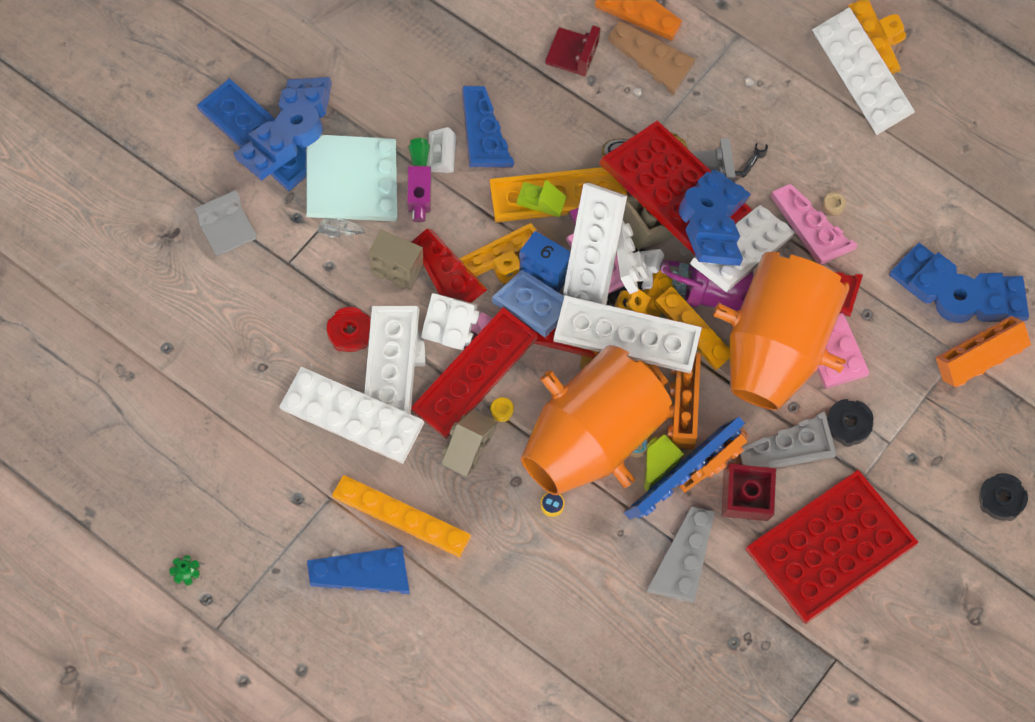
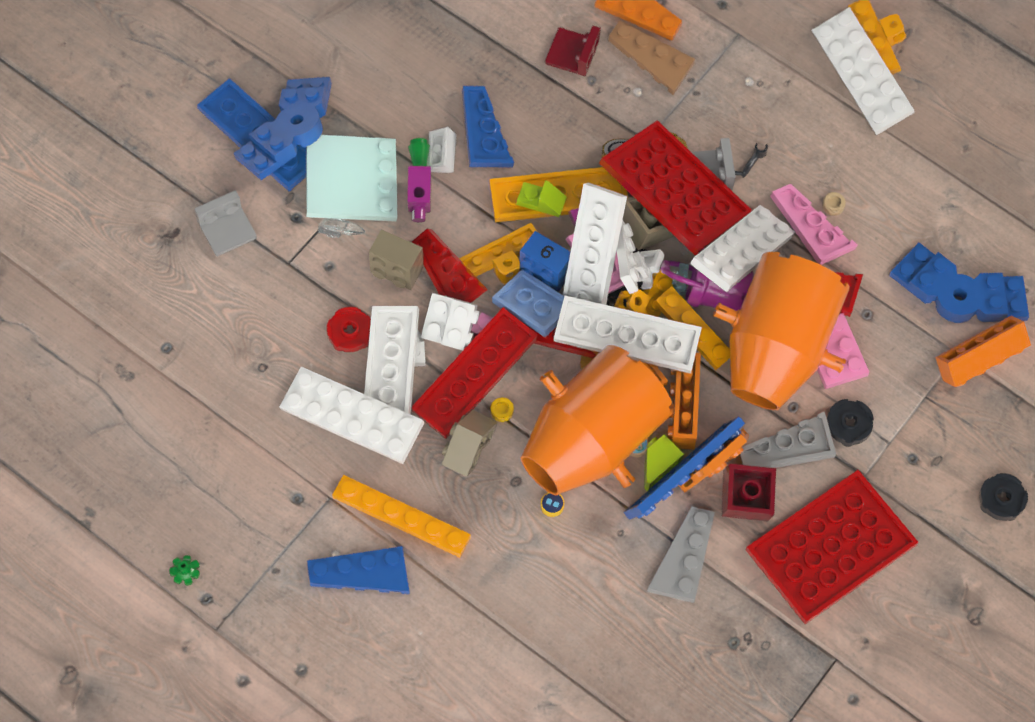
blue plate [678,169,751,266] -> none

